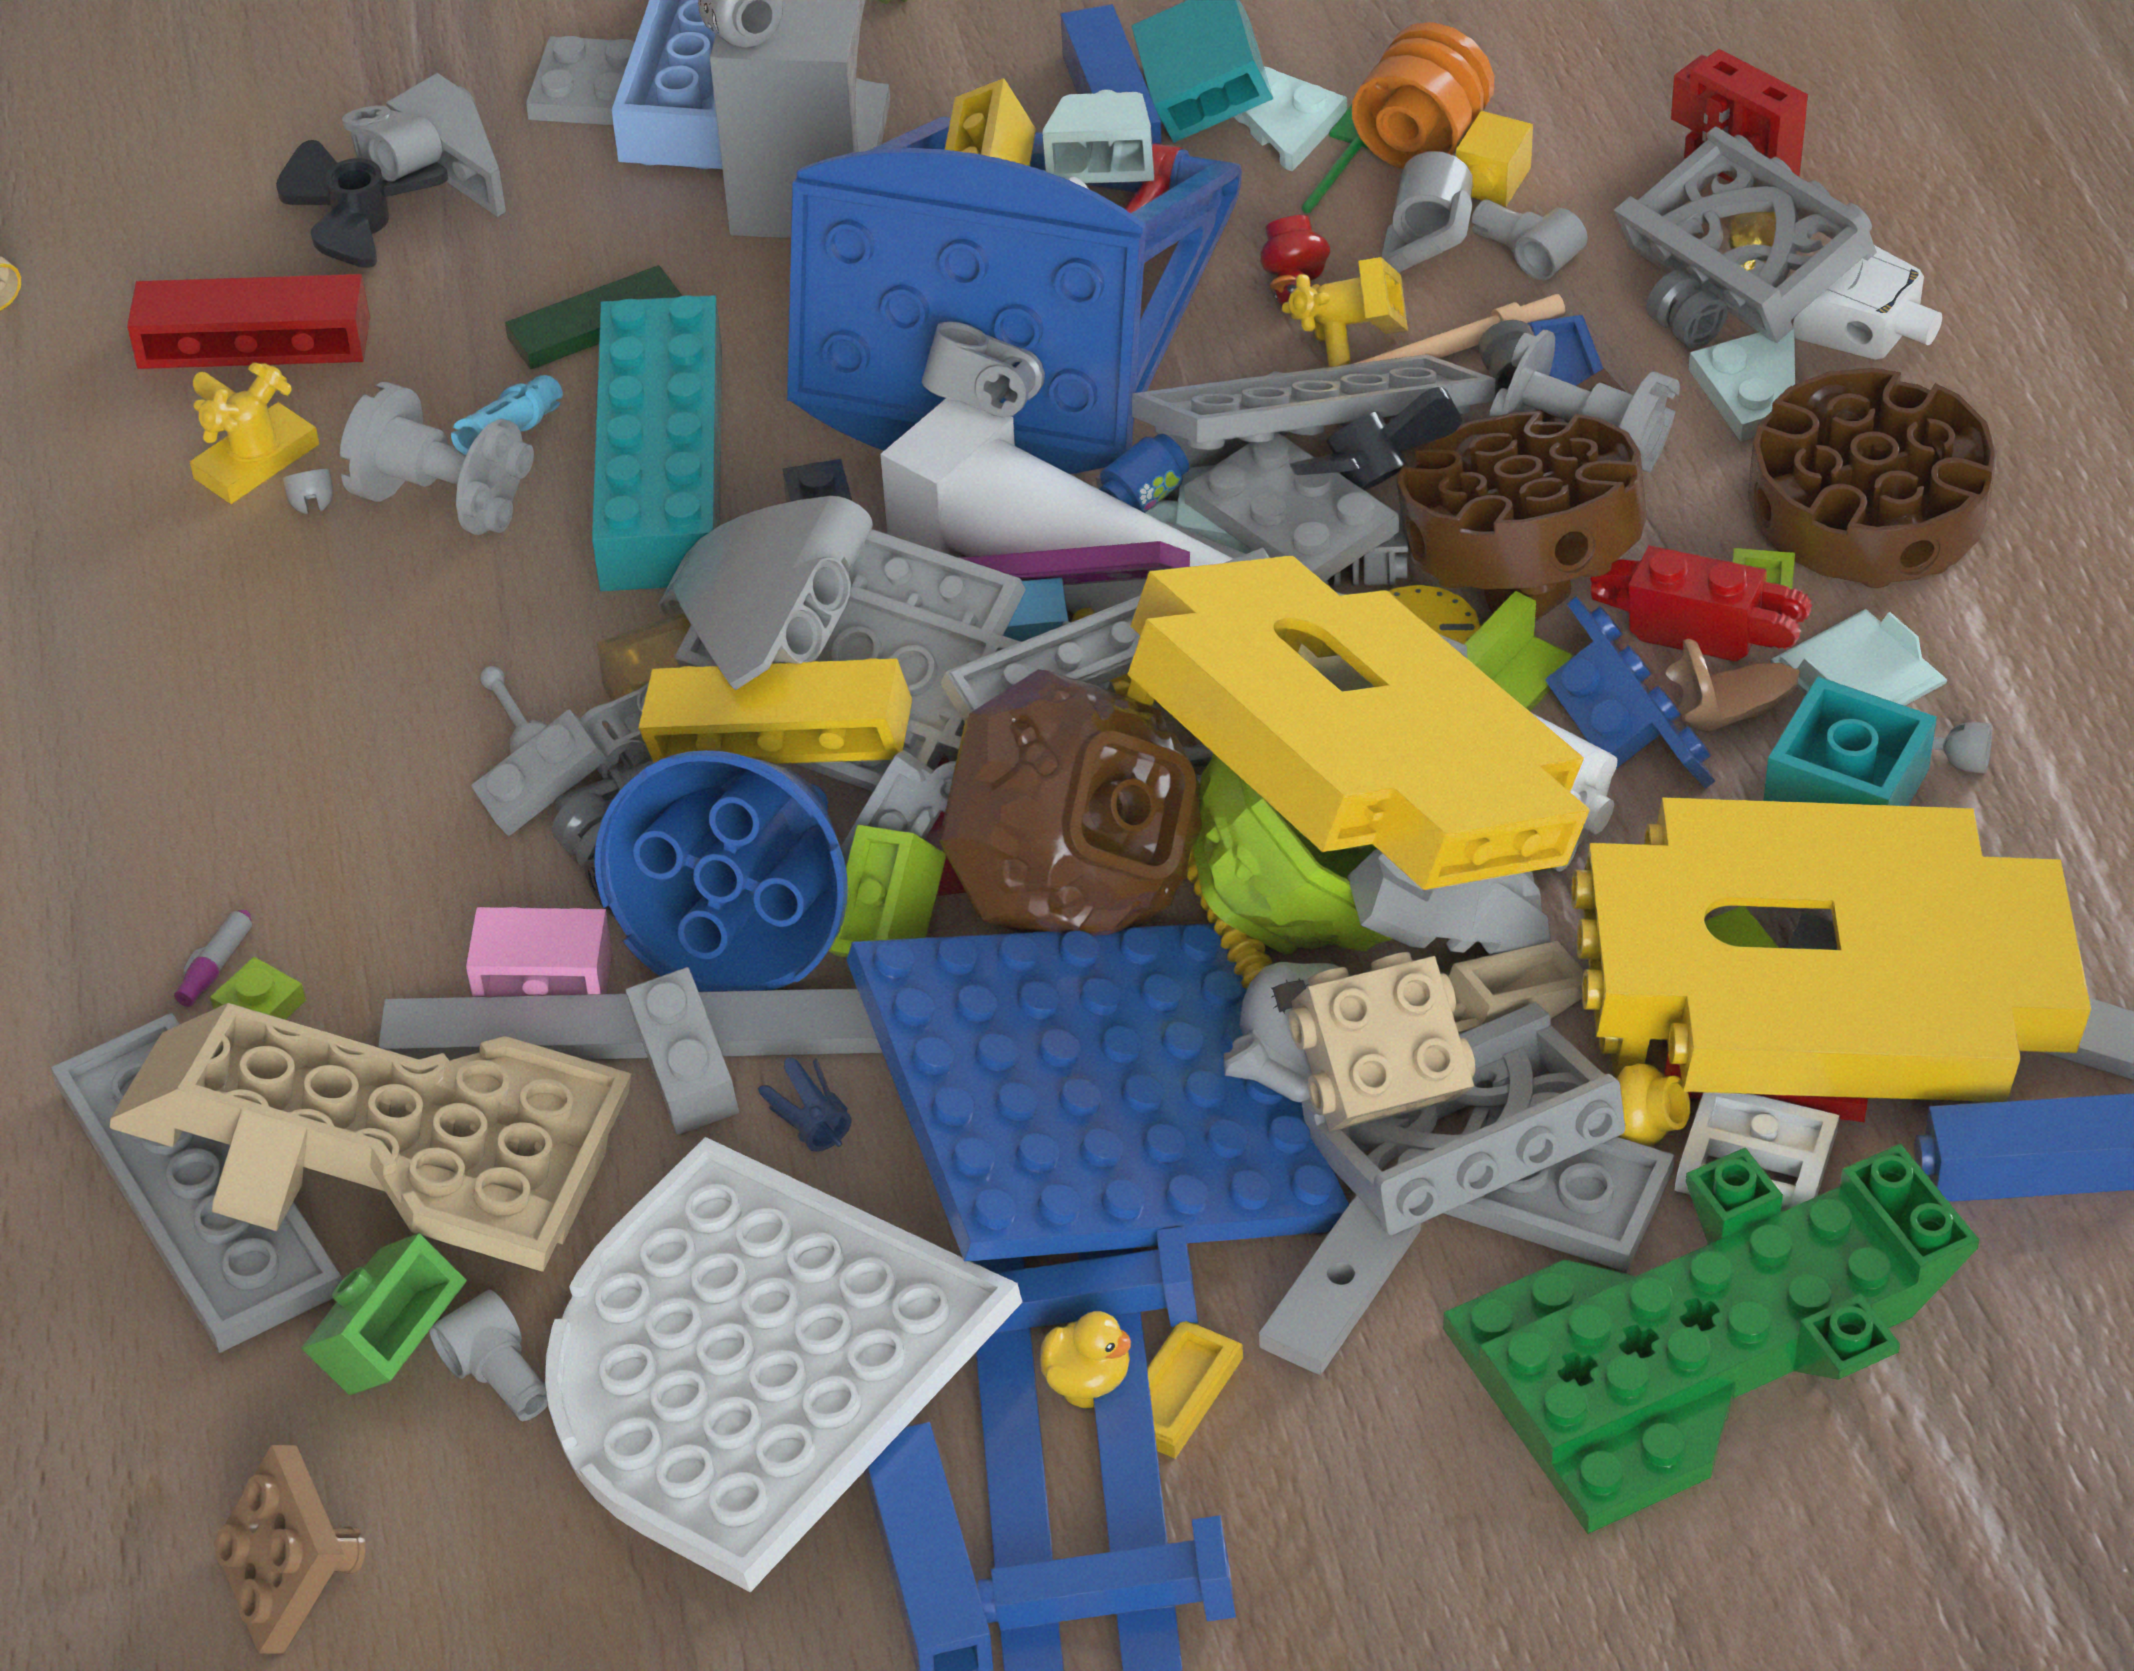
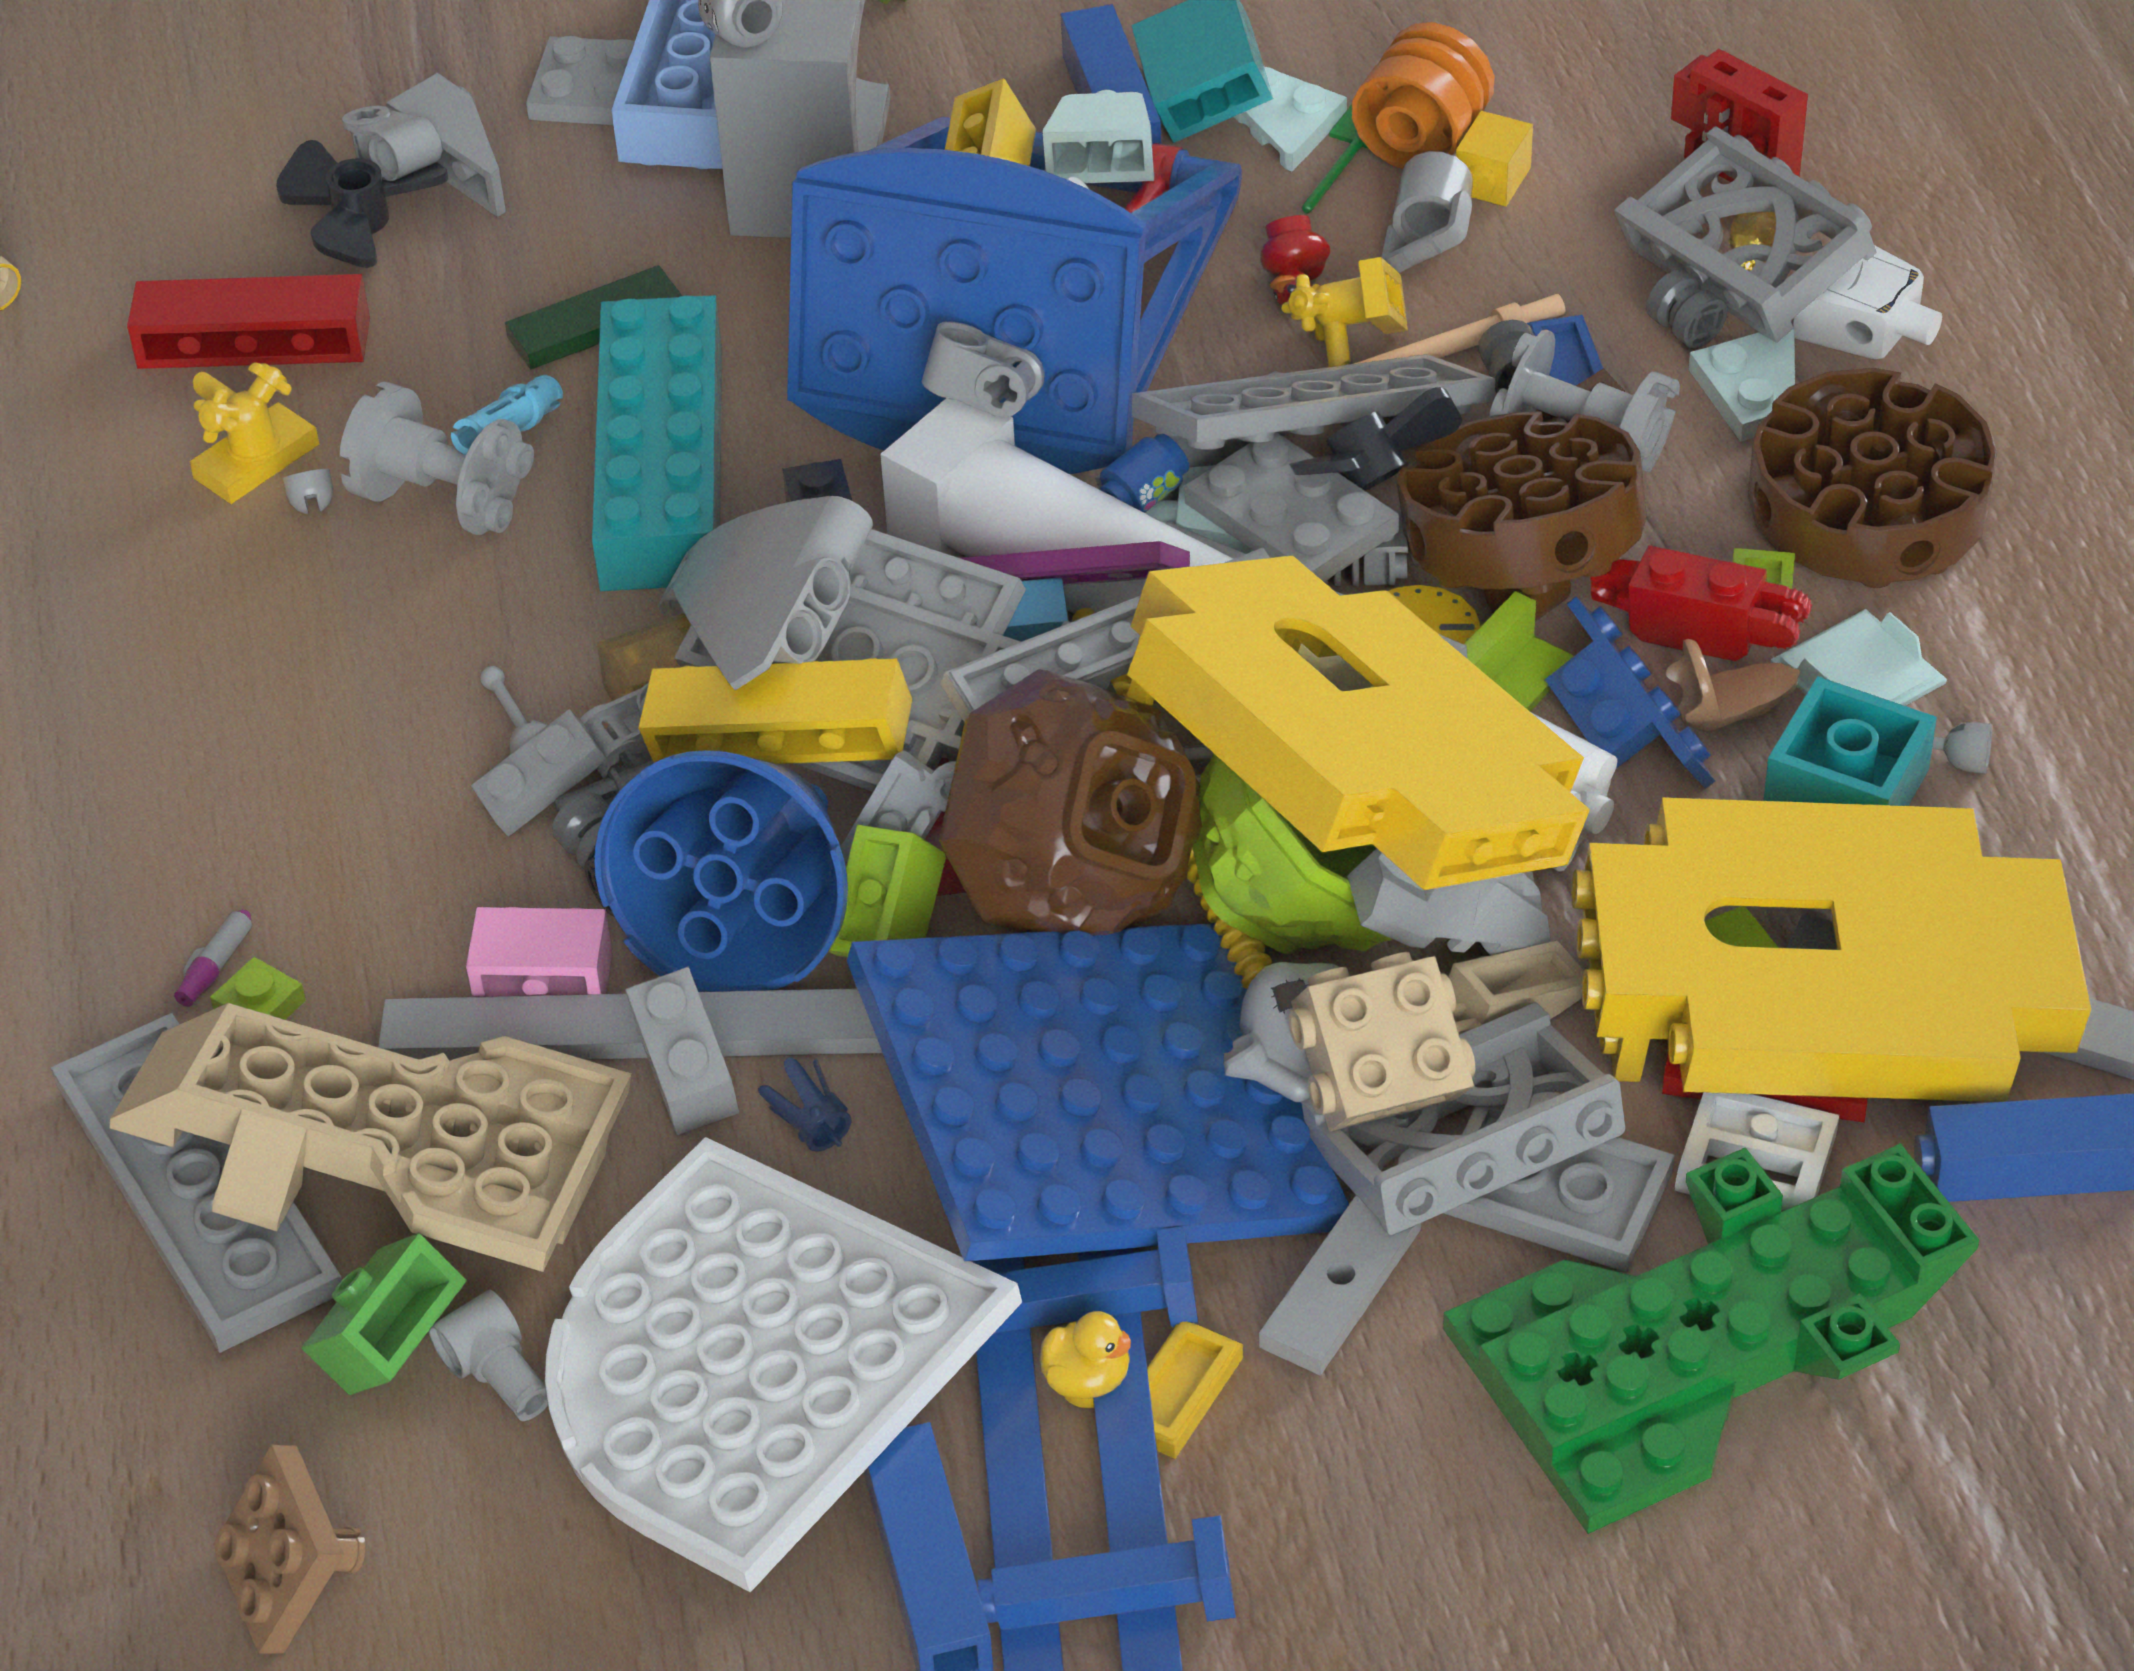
light grey pin [1472,200,1588,281] -> none
yellow animal [1616,1063,1690,1147] -> none

